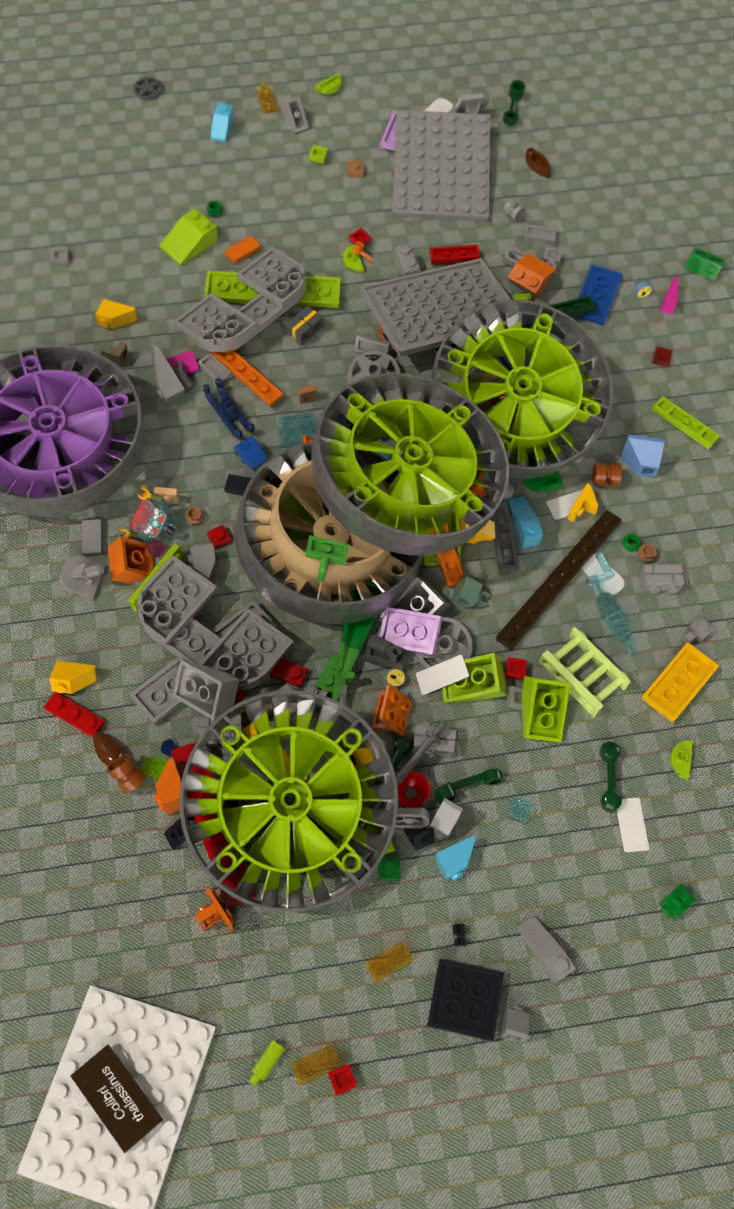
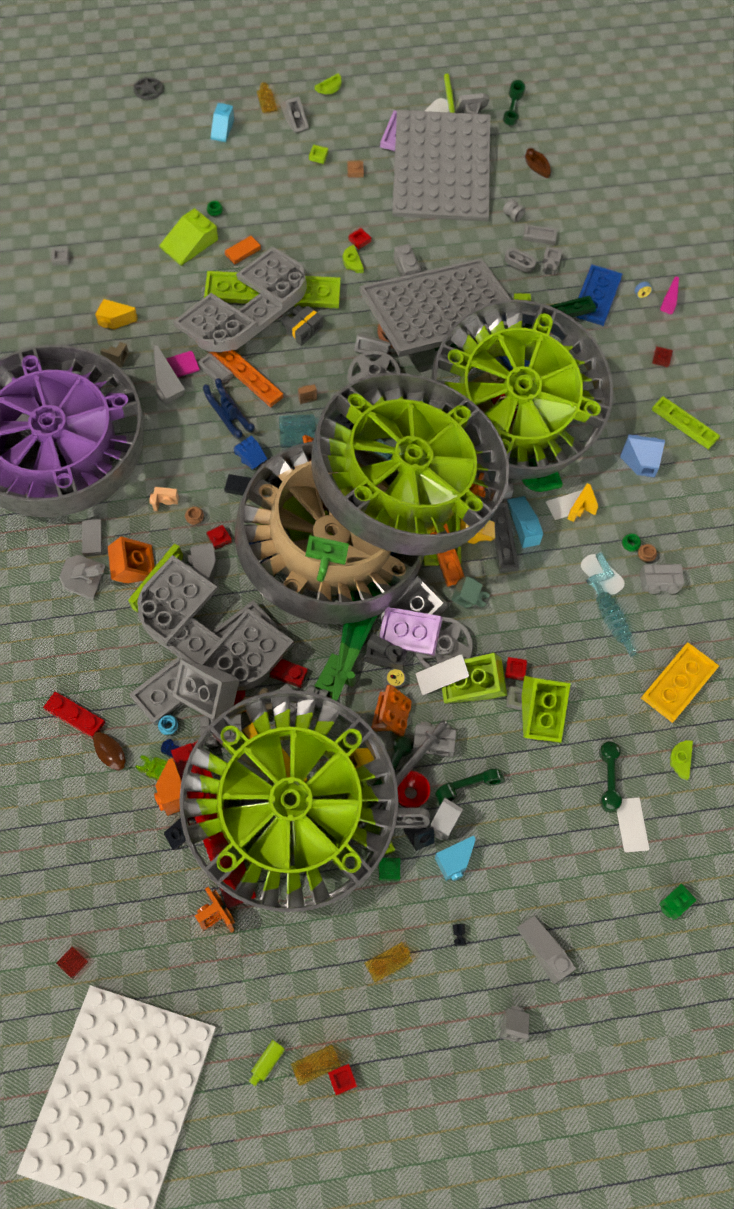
yellow slope [49,661,98,694] -> none
dark brown tile [70,1044,163,1153] -> none
dark orange wheel [107,754,146,793] -> none
torso [117,485,178,542] -> none
clear pink plate [146,539,164,558] -> none
dark grey bar [170,360,194,393] -> none
orange hand [353,241,373,263] -> none
black plate [427,958,504,1042] -> none
red plate [429,244,480,265] -> none
dark brown plate [496,510,622,651] -> none
clear light blue plate [507,797,533,824] -> none
orange slope [508,253,556,298] -> none
yellowish green fence [539,627,631,717] -> none
dark orange wheel [592,462,622,487] -> none
light grey plate [681,616,715,645] -> none
green bracket [685,248,726,280] -> none
none -> clear red tile [56,947,88,979]
none -> medium azure plate [158,715,178,735]
none -> lime bar [444,73,455,113]

